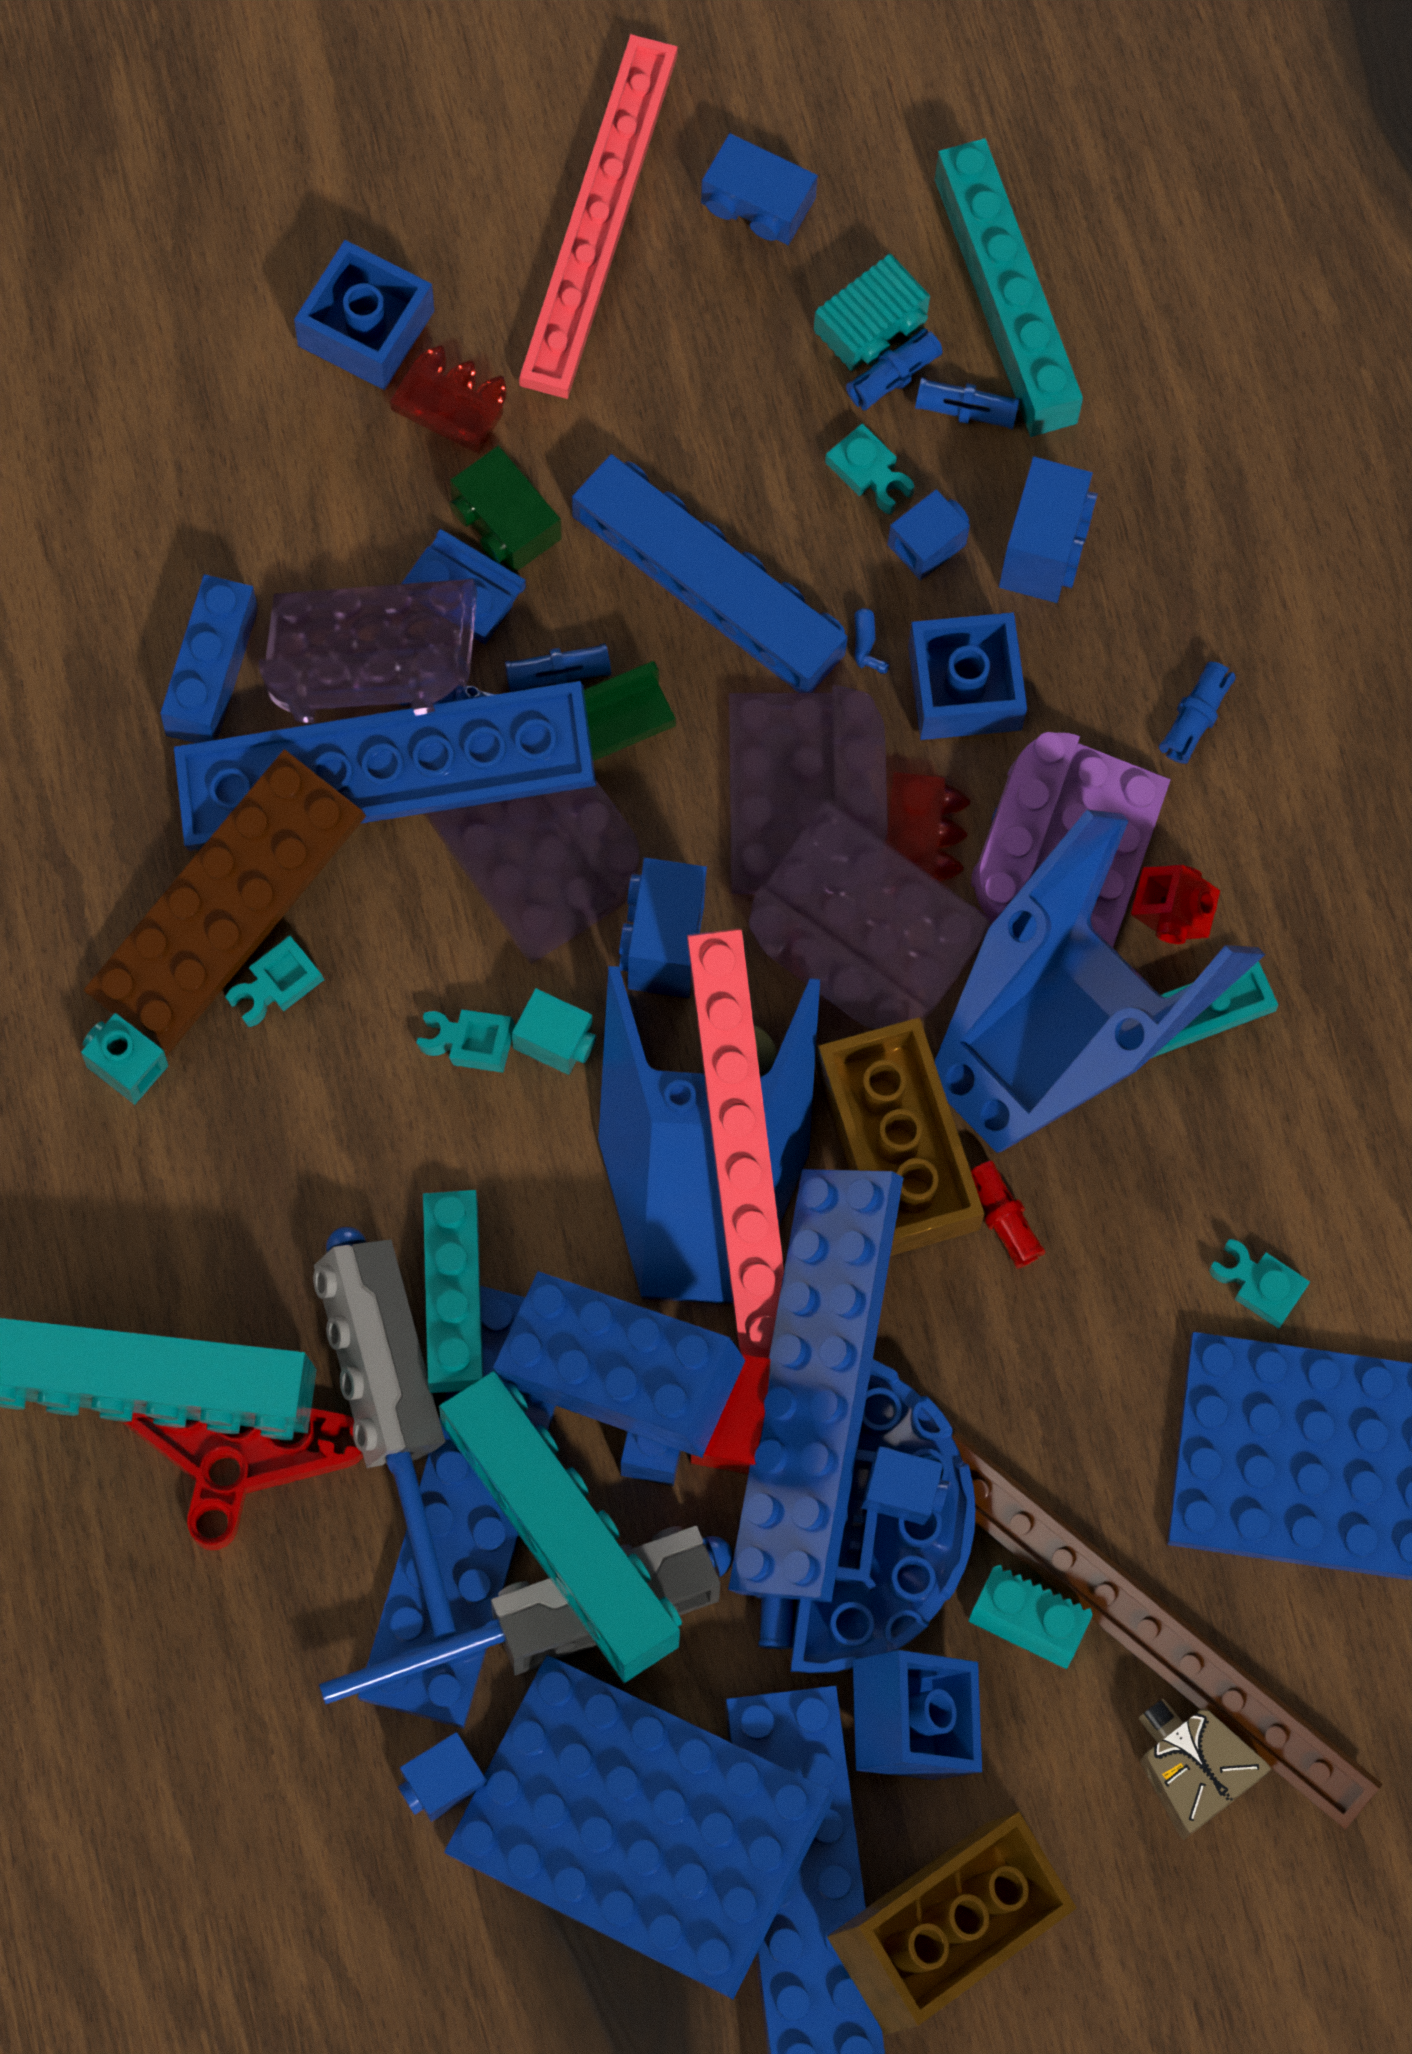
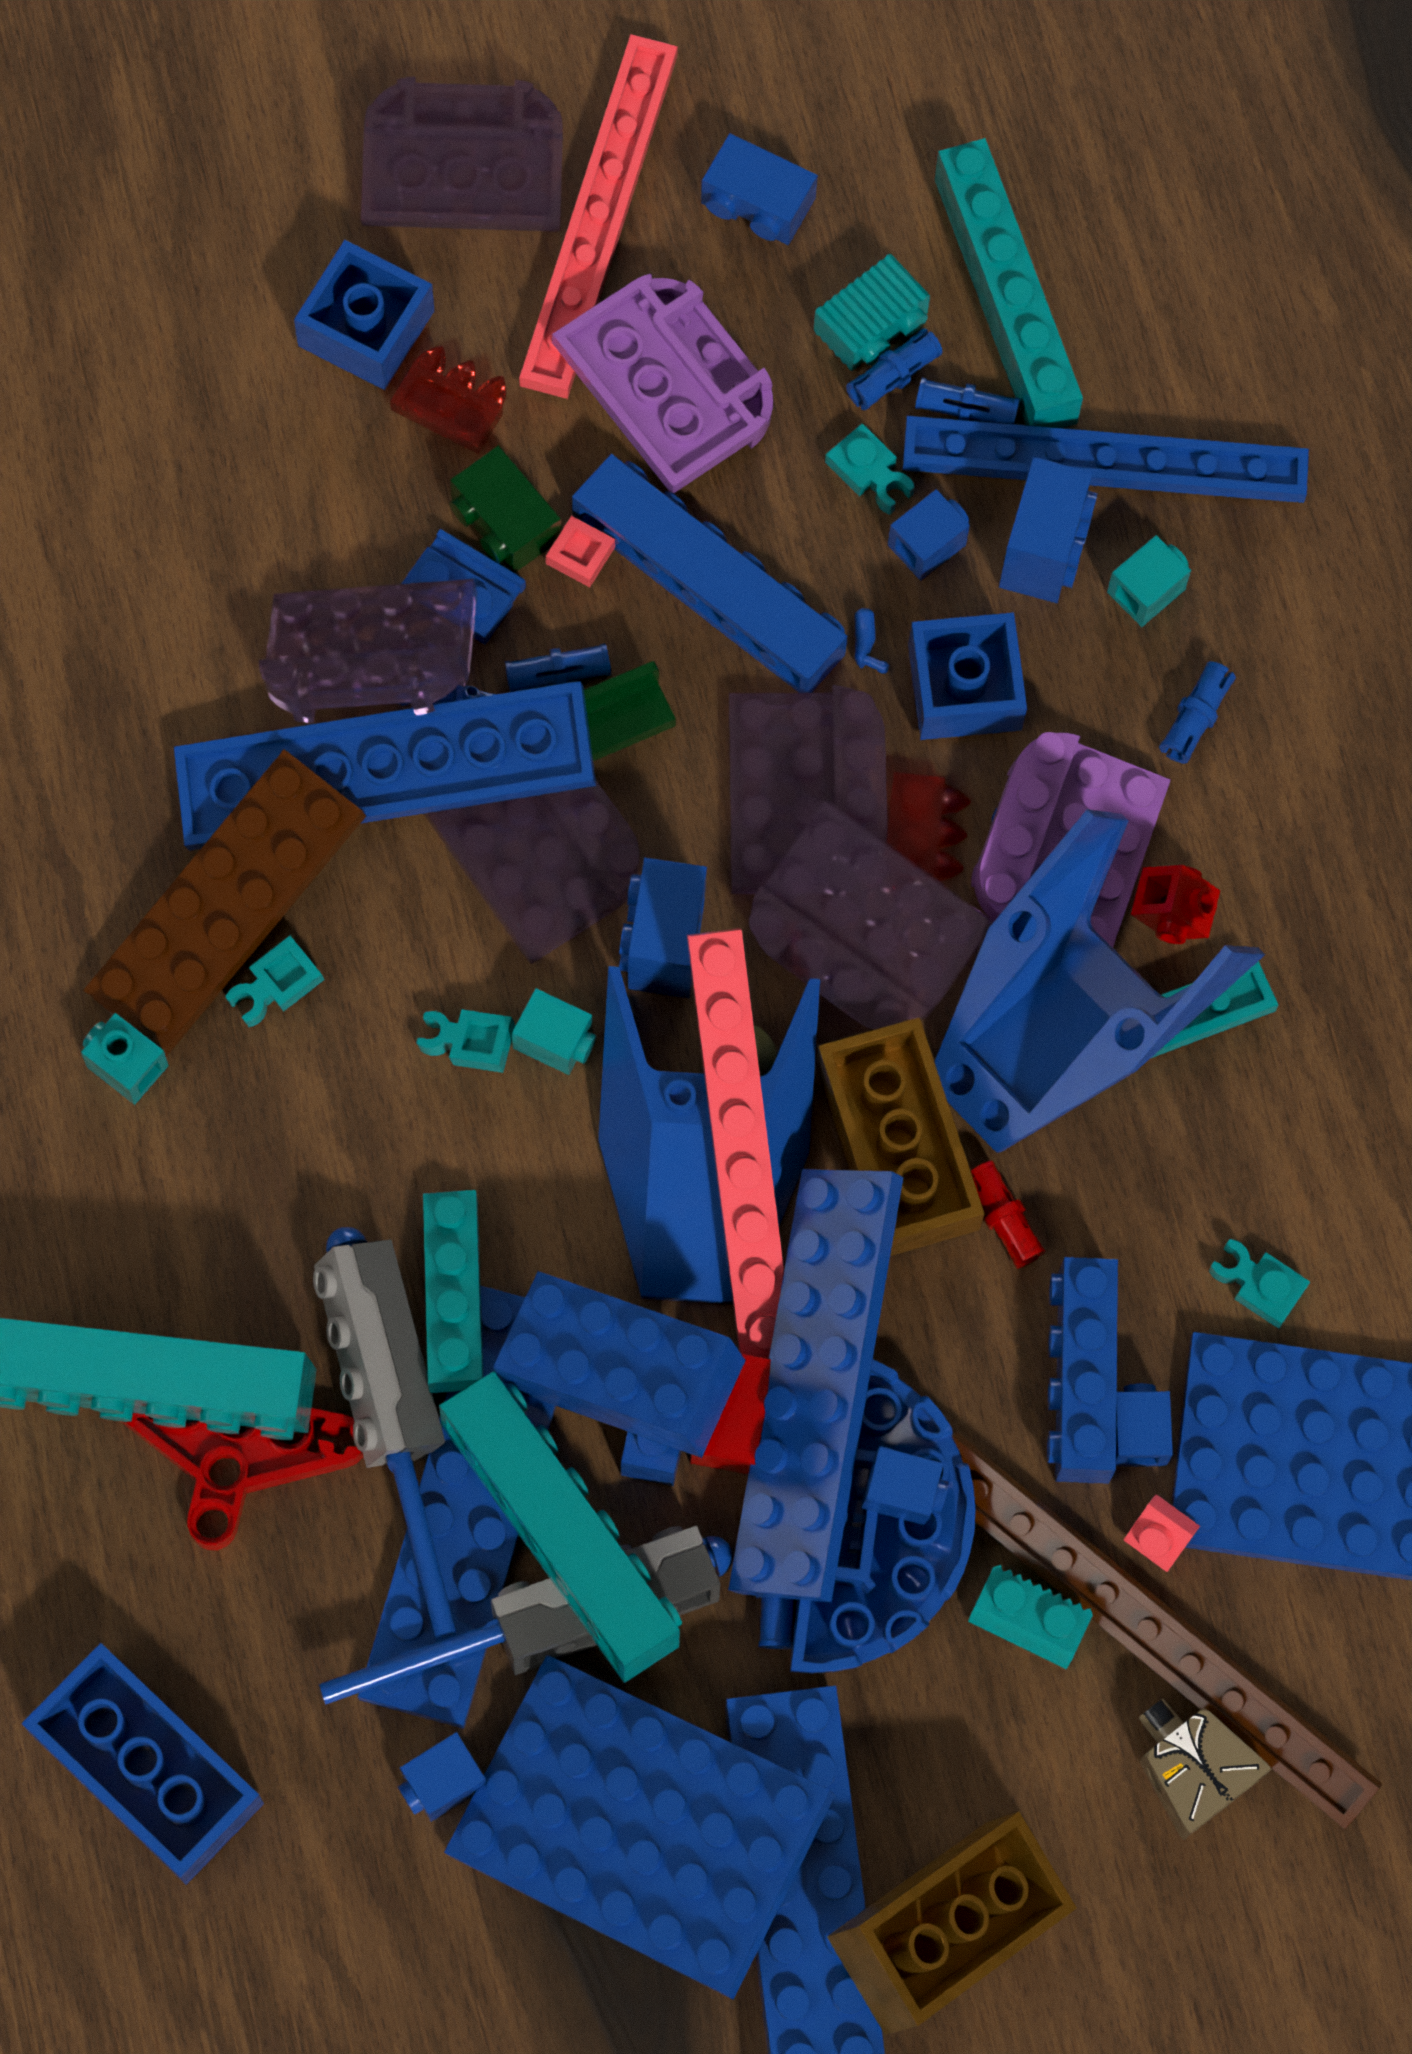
blue brick [160,574,258,743] -> none
blue brick [853,1650,982,1781] -> none
none -> blue brick [21,1643,264,1885]
none -> clear purple plate [361,77,563,232]
none -> coral plate [546,516,615,588]
none -> medium lavender plate [552,274,773,494]
none -> blue plate [902,416,1309,503]
none -> blue brick [1047,1257,1118,1484]
none -> teal brick [1107,535,1191,627]
none -> blue brick [1116,1383,1173,1467]
none -> coral plate [1123,1494,1200,1572]

